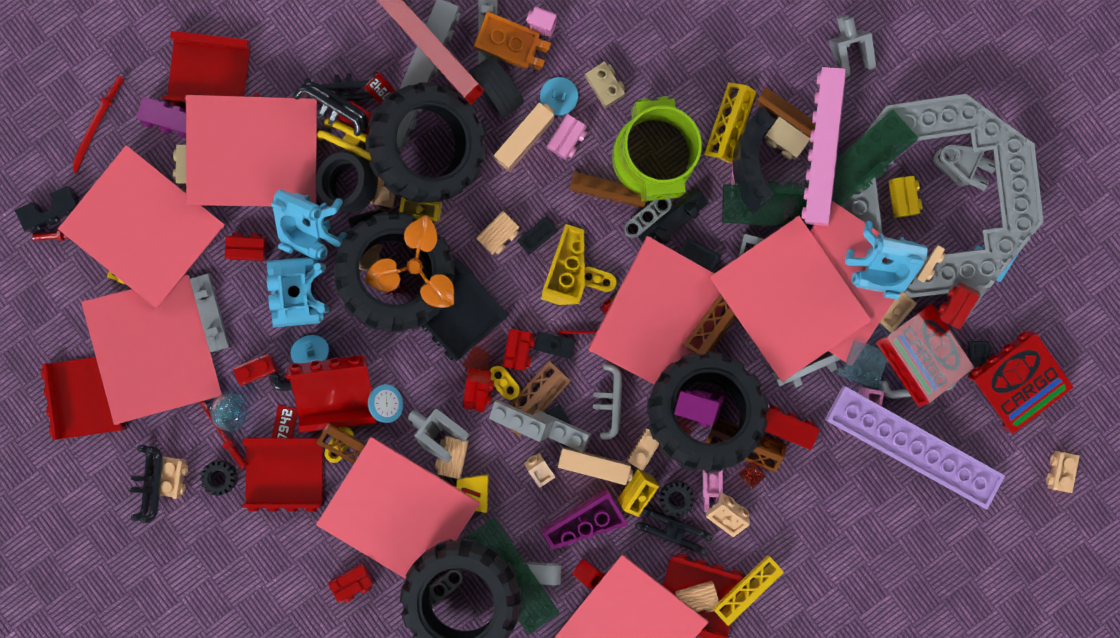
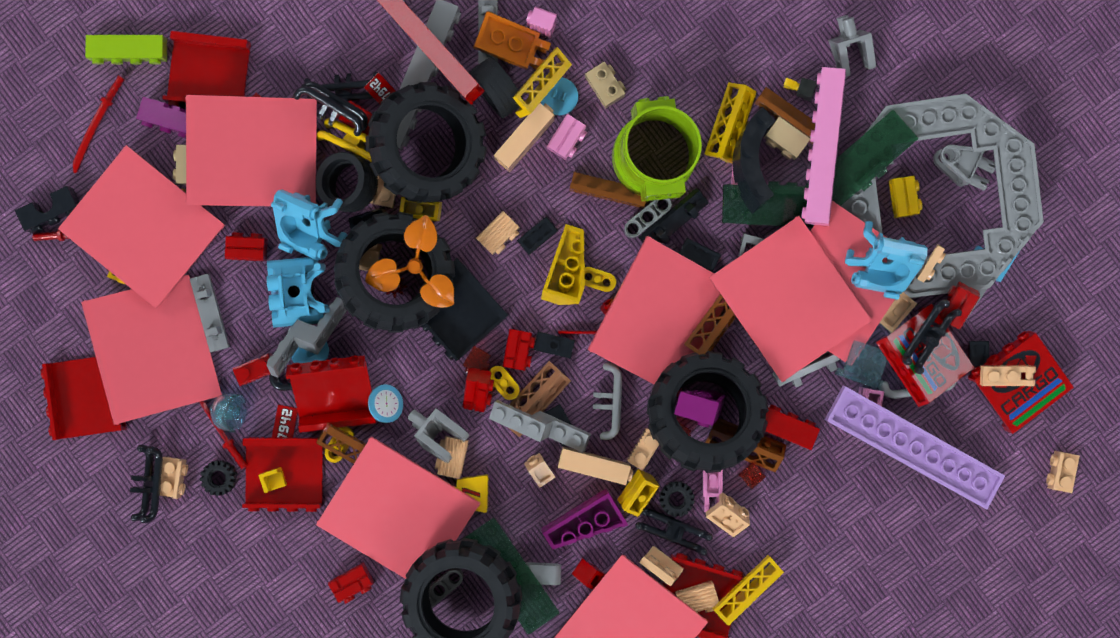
none -> lime brick [85,35,167,65]
none -> yellow panel [259,467,287,493]
none -> light grey bracket [267,297,347,378]
none -> yellow fence [513,47,572,118]
none -> light nougat bracket [639,546,684,586]
none -> pearl dark grey piece [784,78,817,102]
none -> black piece [902,300,962,374]
none -> light nougat plate [980,365,1036,386]

